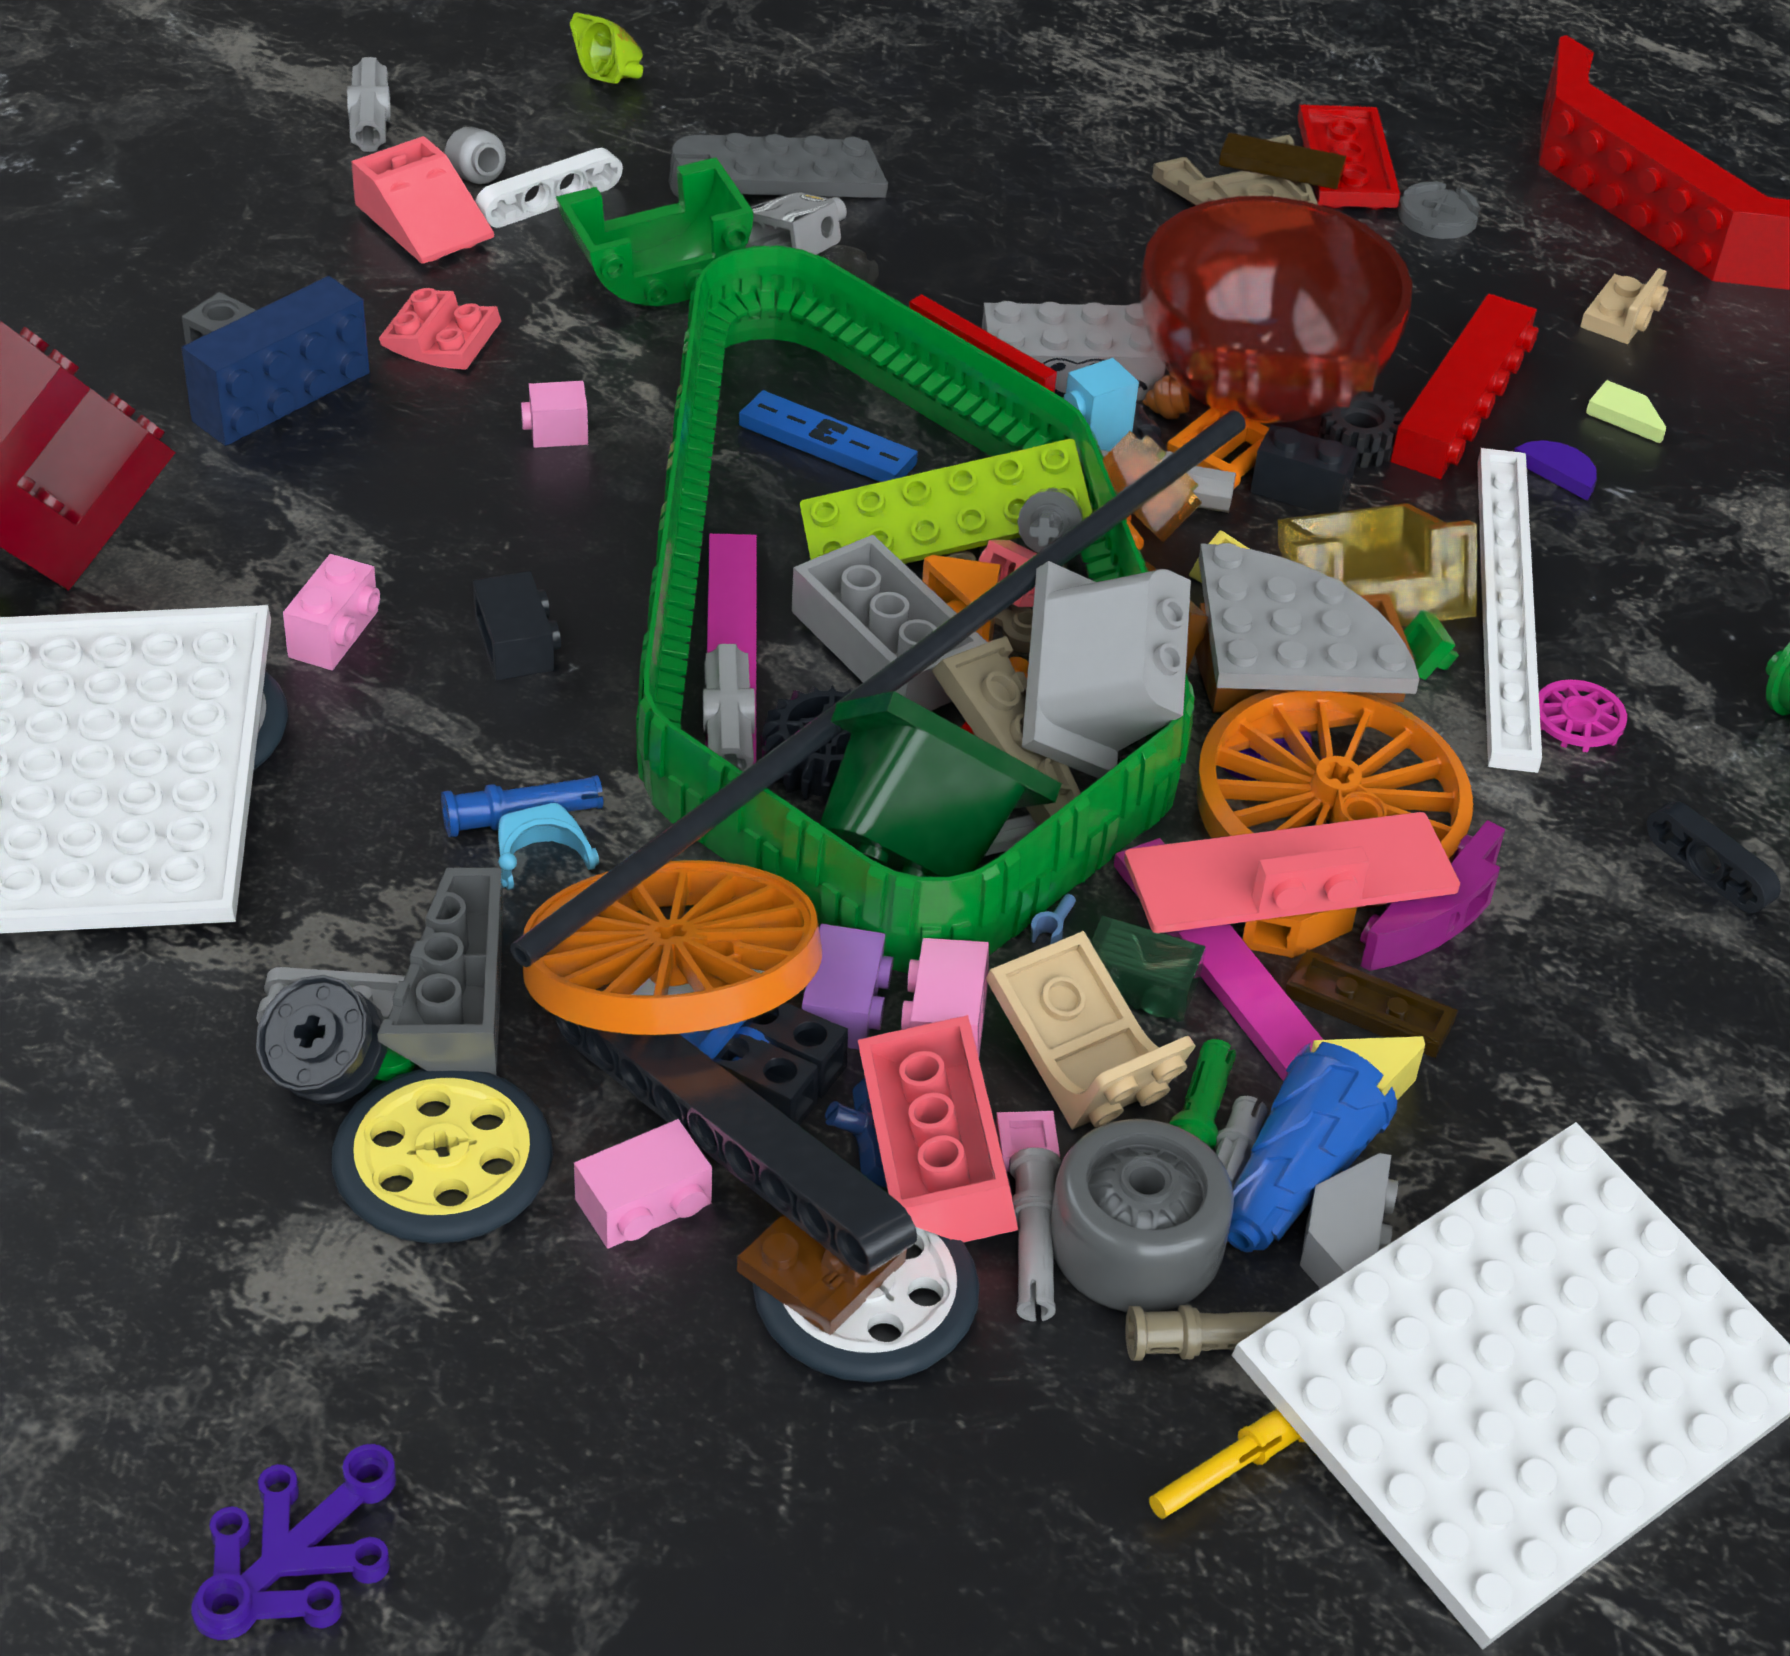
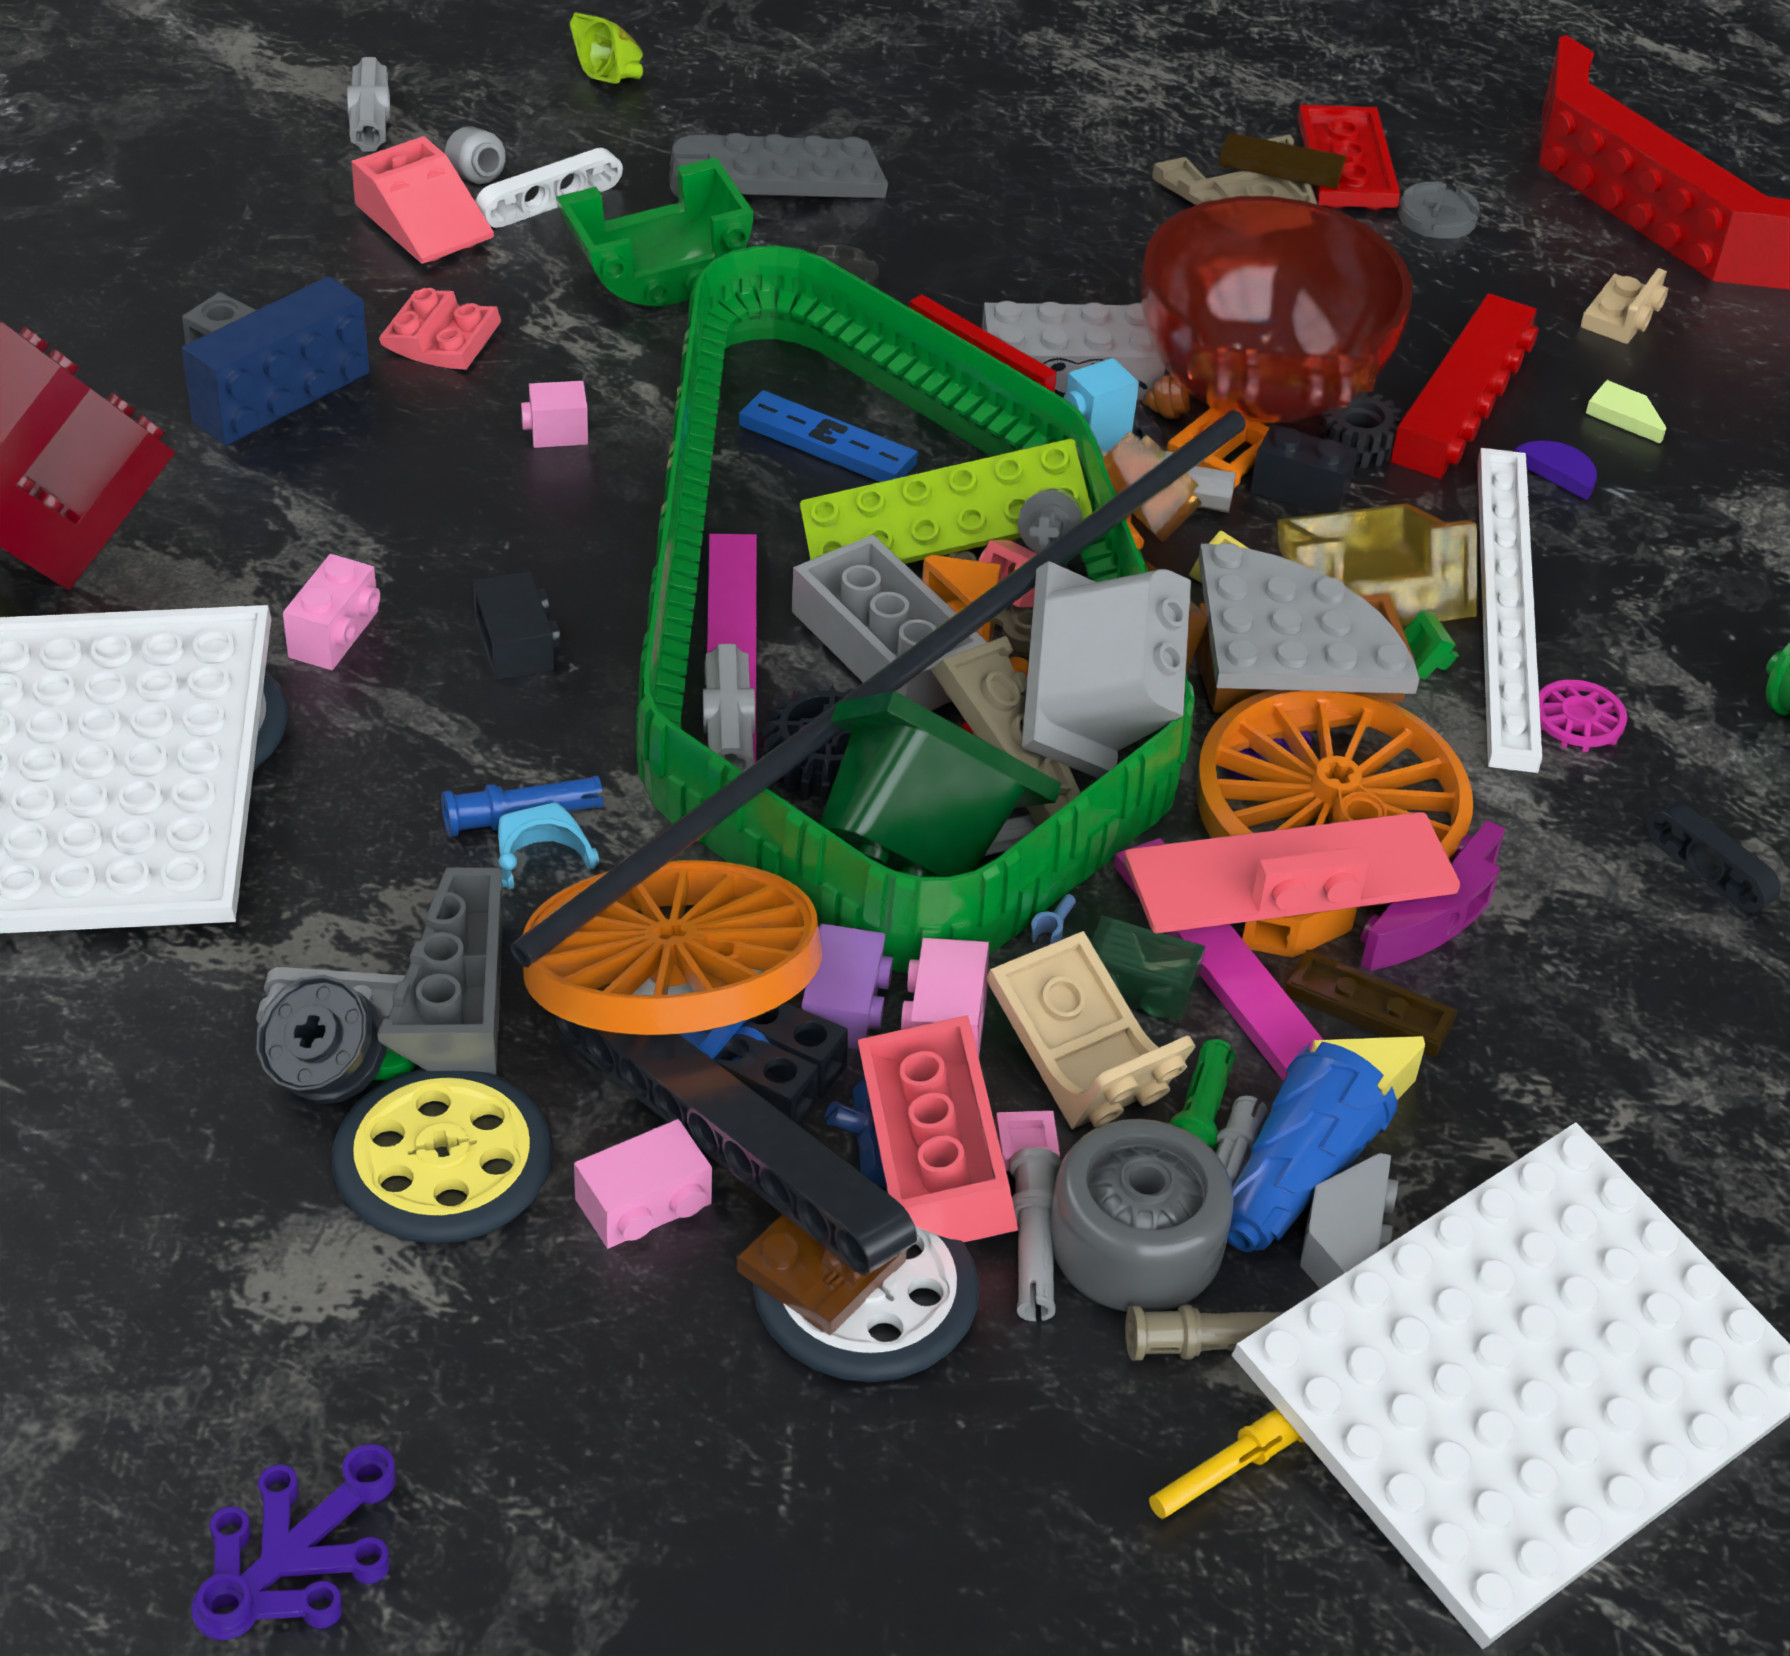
light grey torso [746,192,847,255] -> none

